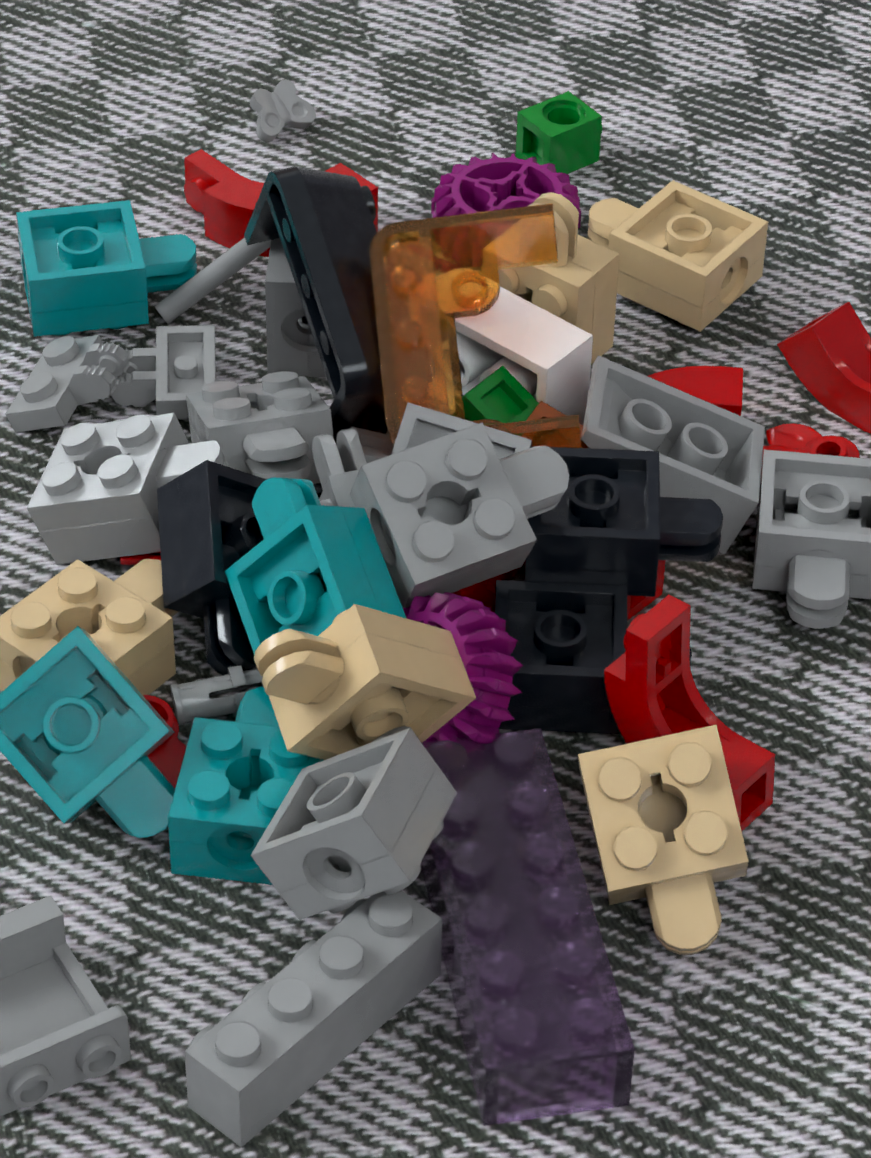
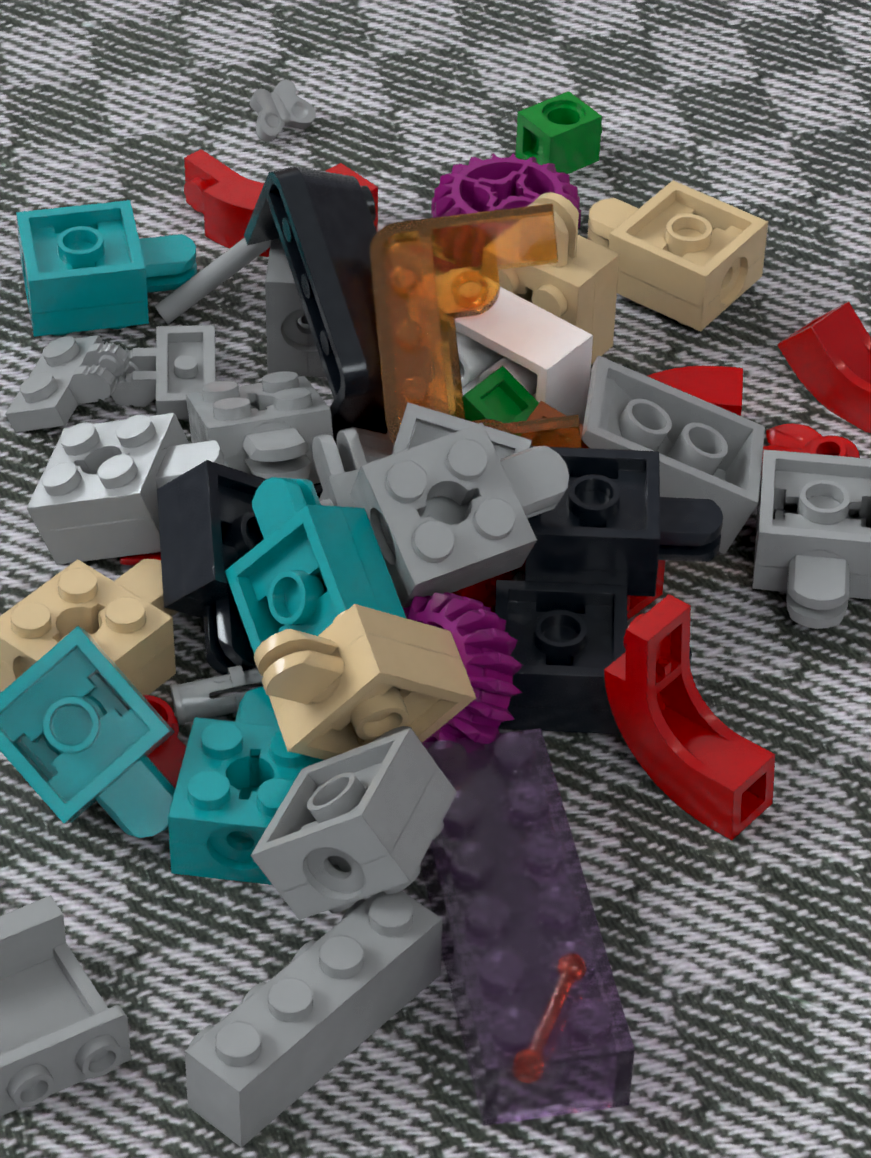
tan brick [578,724,749,955] -> none
none -> clear red hinge [513,953,587,1084]

